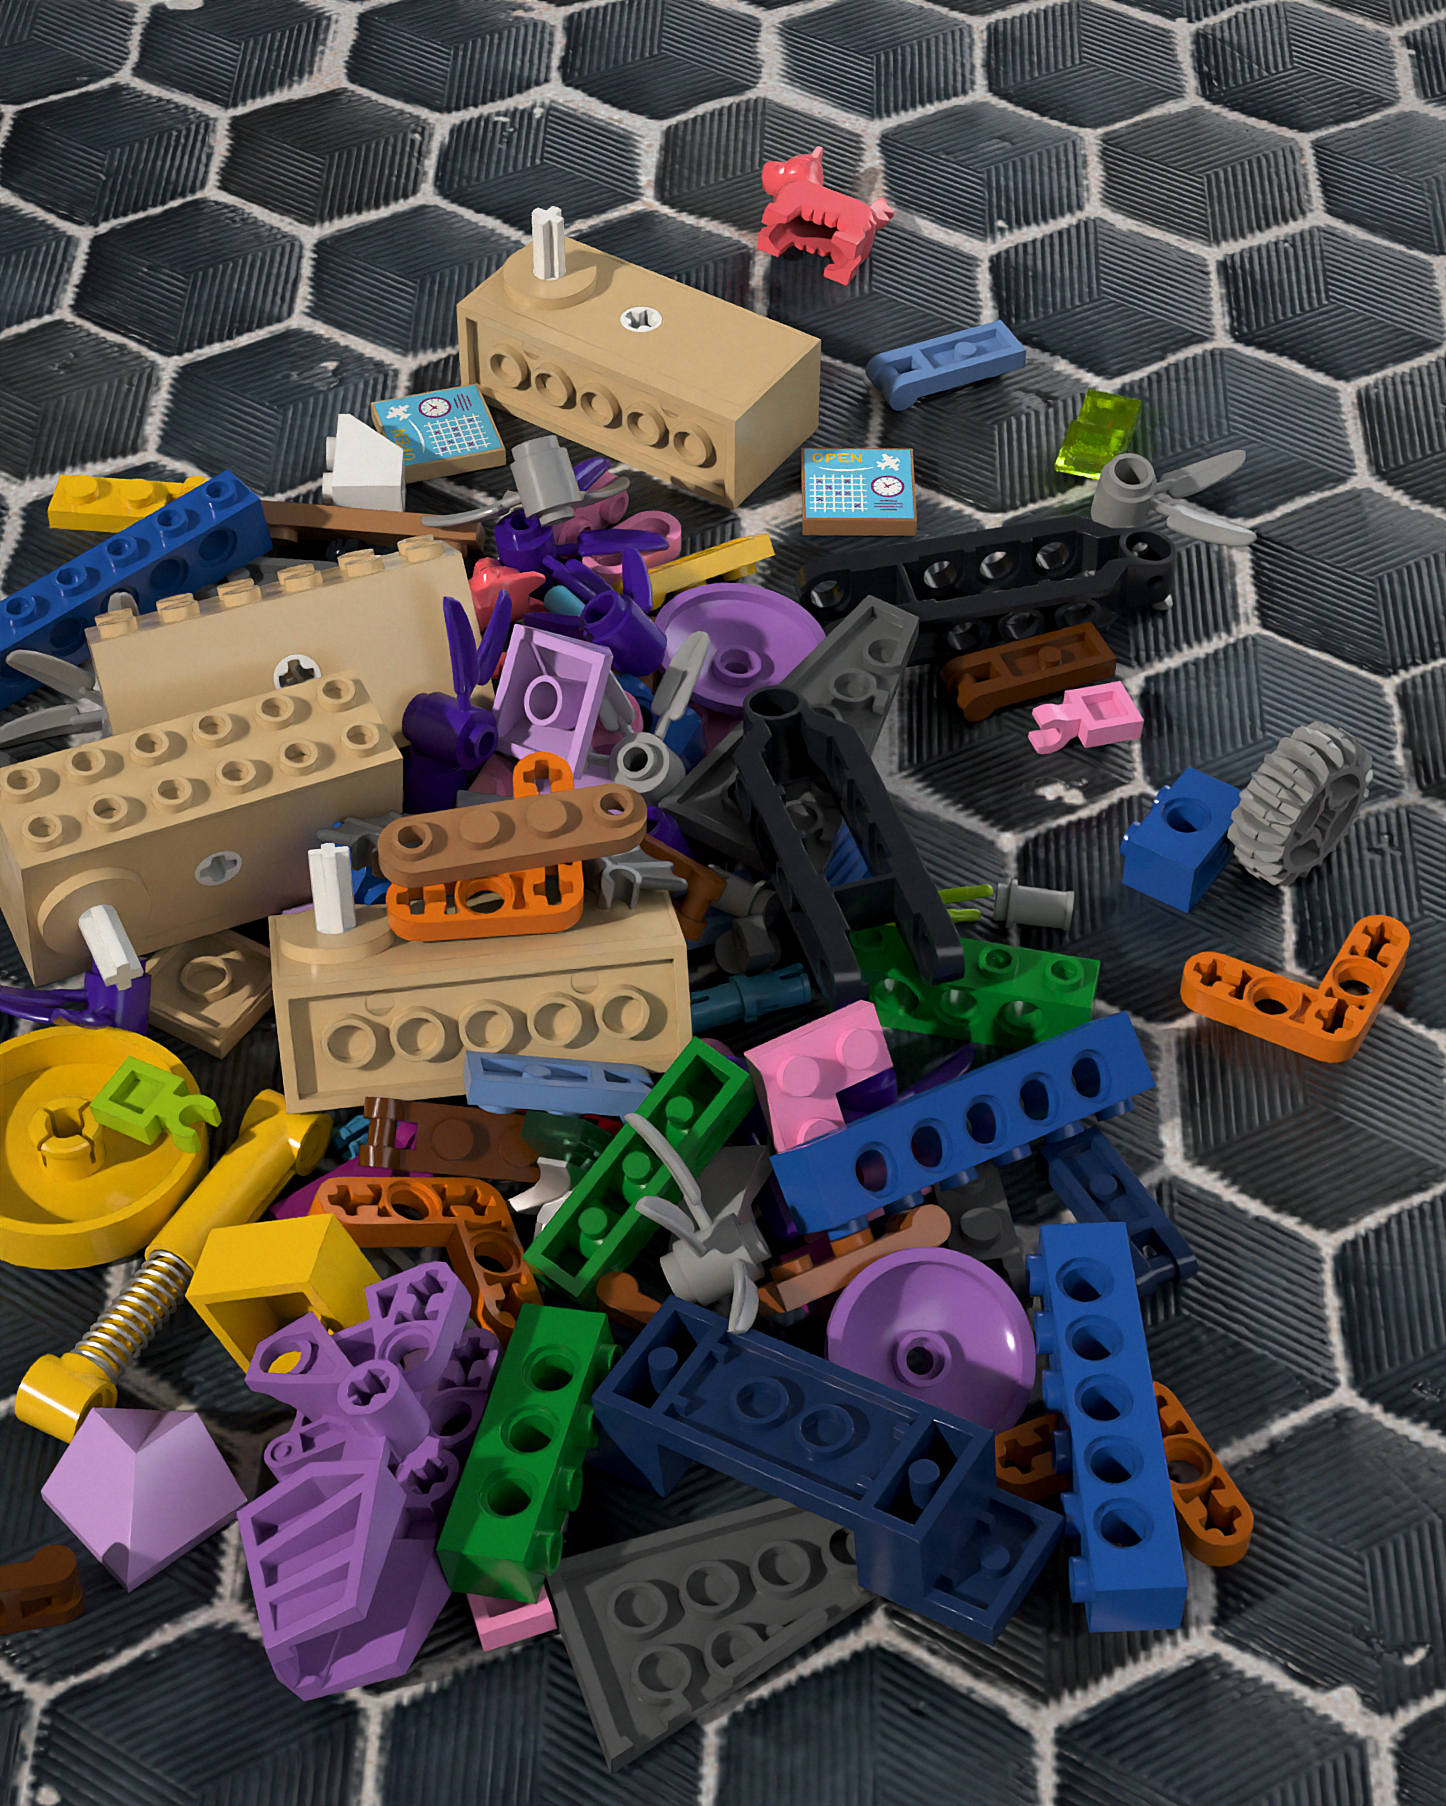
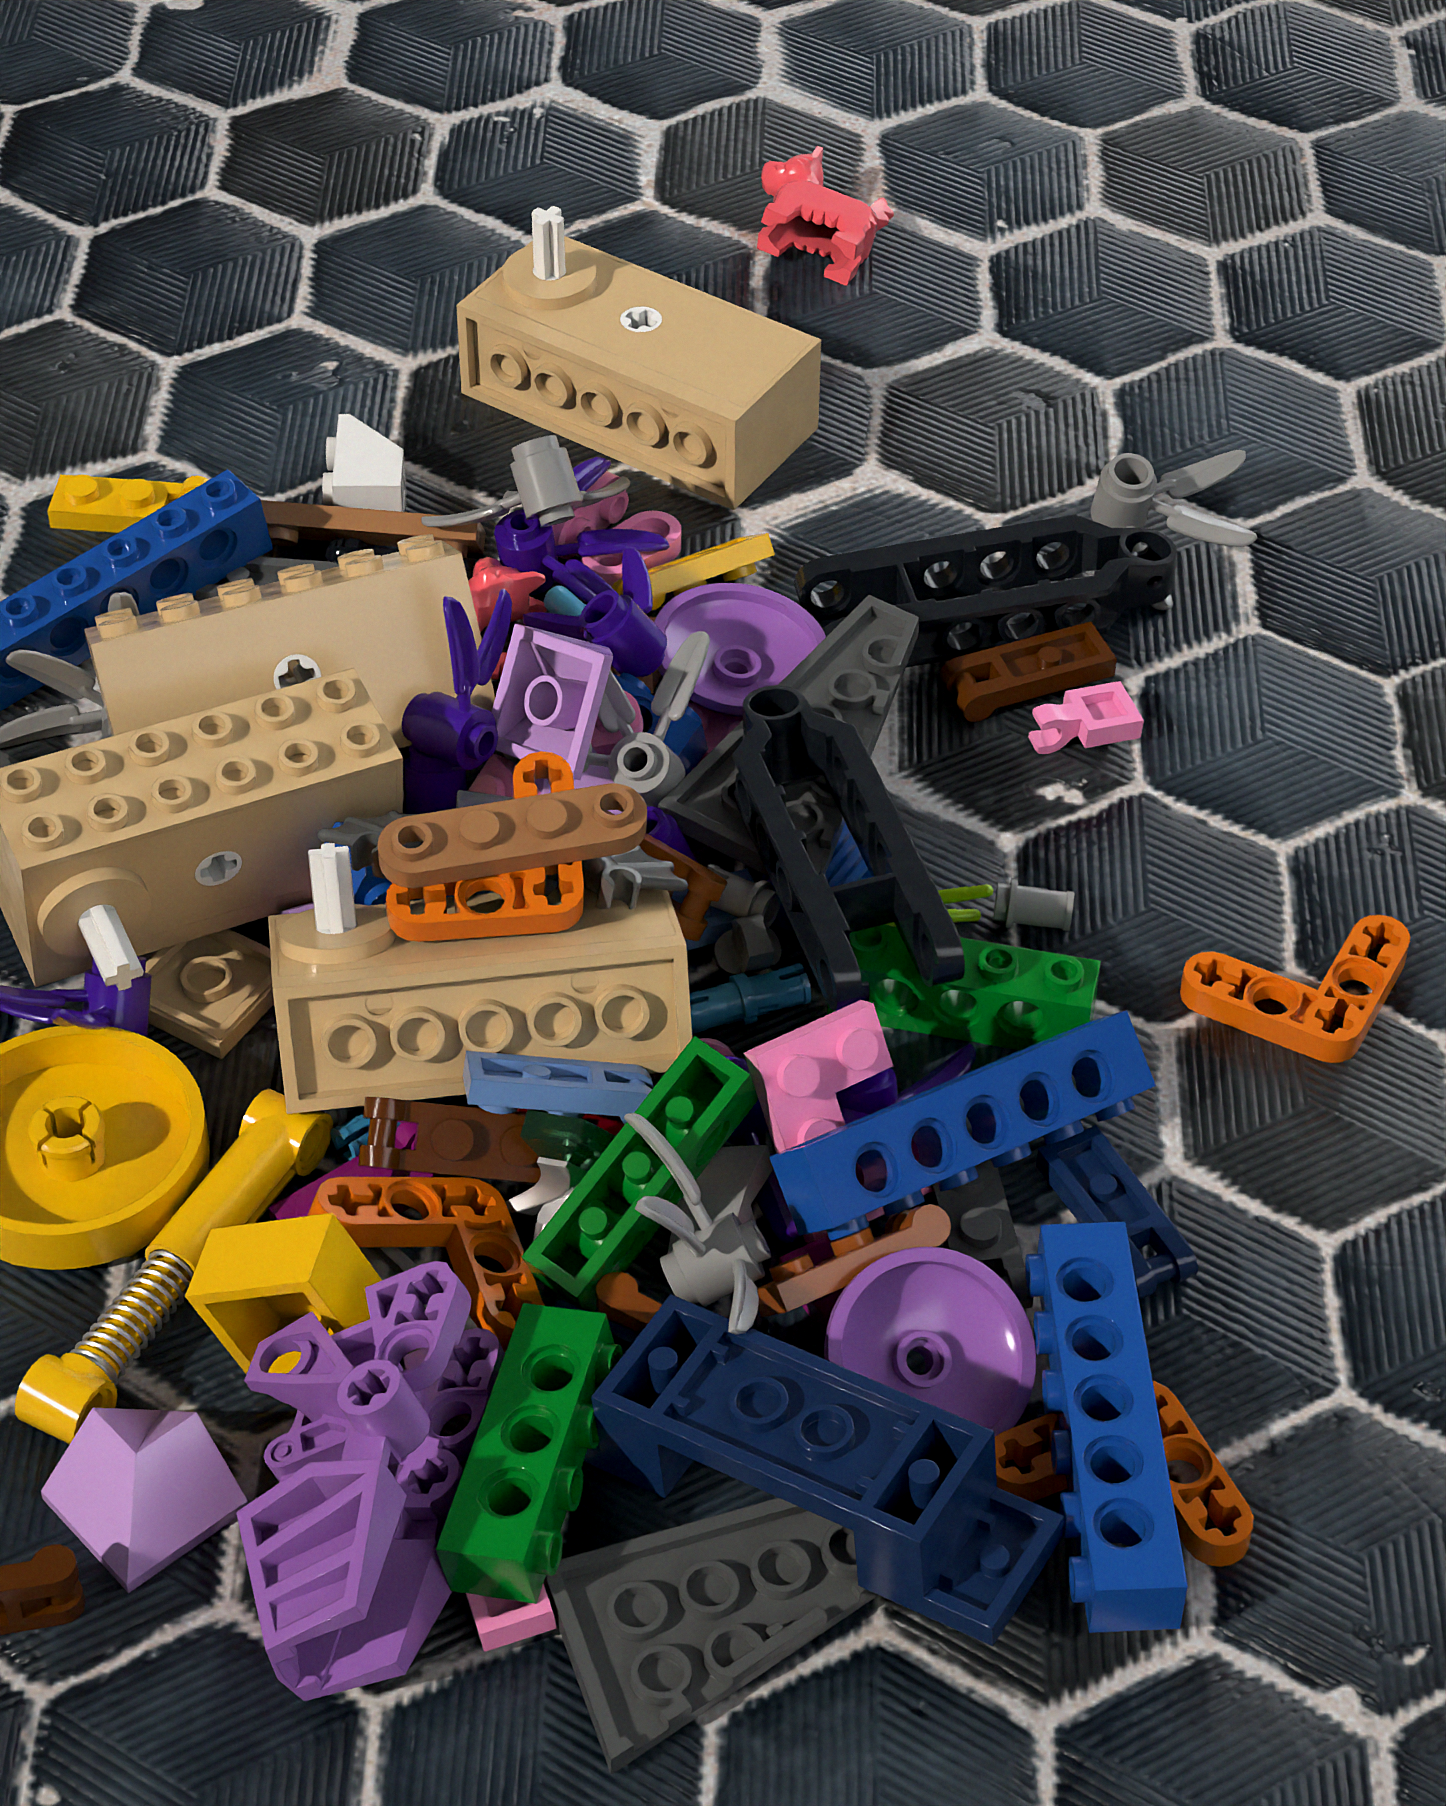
lime plate [89,1056,222,1153] -> none
tile [371,383,506,484] -> none
tile [801,448,917,536] -> none
medium blue plate [865,320,1026,411] -> none
clear neon green slope [1055,388,1142,480] -> none
blue brick [1120,766,1243,914] -> none
light grey gear [1227,721,1373,887] -> none

